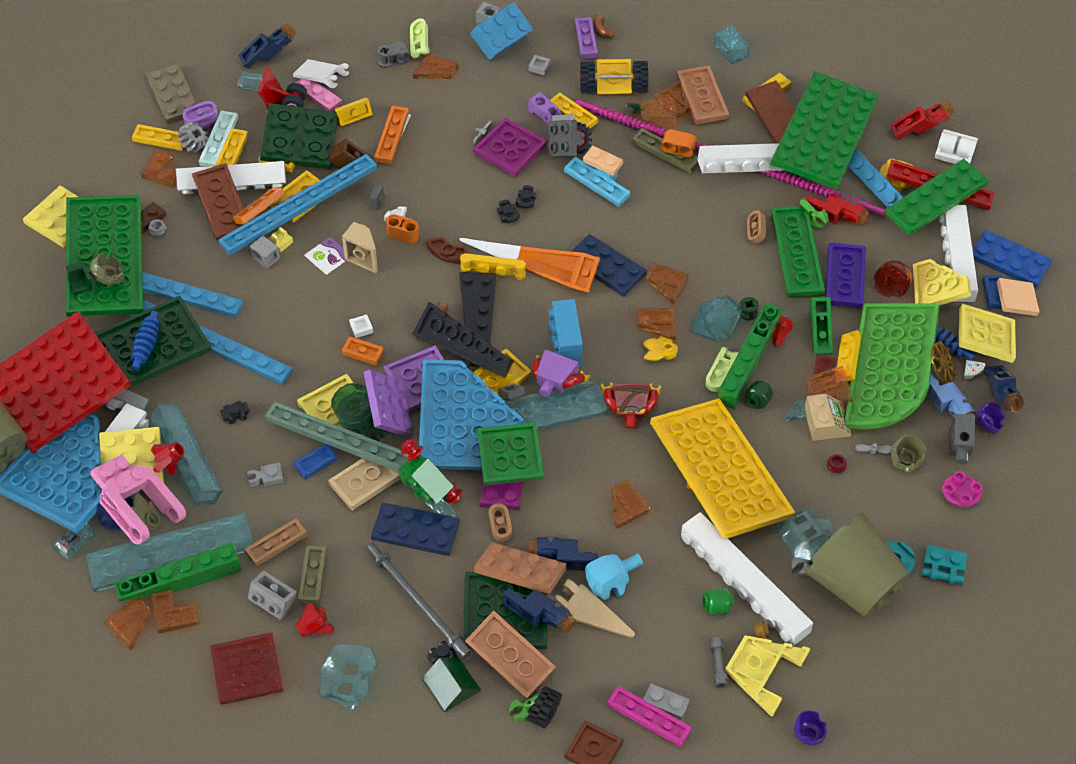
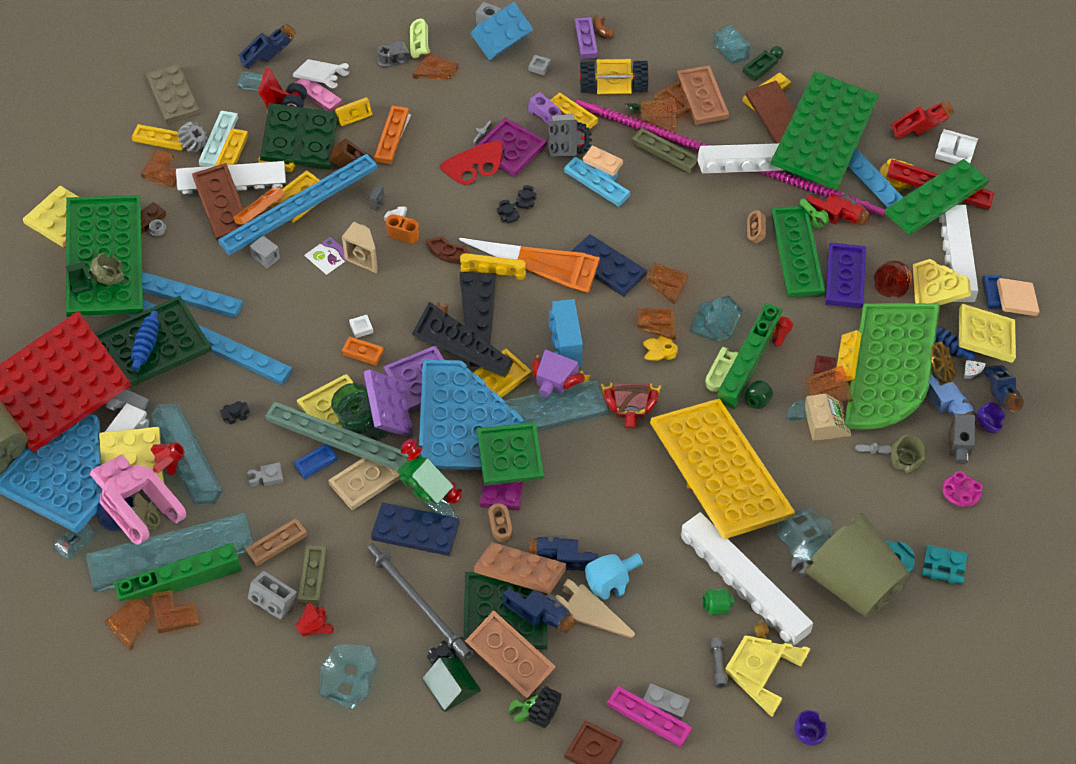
medium lavender brick [183,101,218,129] -> none
clear red plate [210,632,283,705] -> none
light yellow tile [268,227,293,253] -> none
dark grey plate [498,383,525,401] -> none
clear orange wing [611,479,650,529] -> none
orange beam [661,129,697,157] -> none
dark green wheel [739,297,759,320] -> none
green slope [808,297,833,354] -> none
dark red plate [827,454,847,473] -> none
blue plate [973,229,1053,288] -> none
none -> red piece [440,141,503,185]
none -> dark green plate [742,46,784,81]

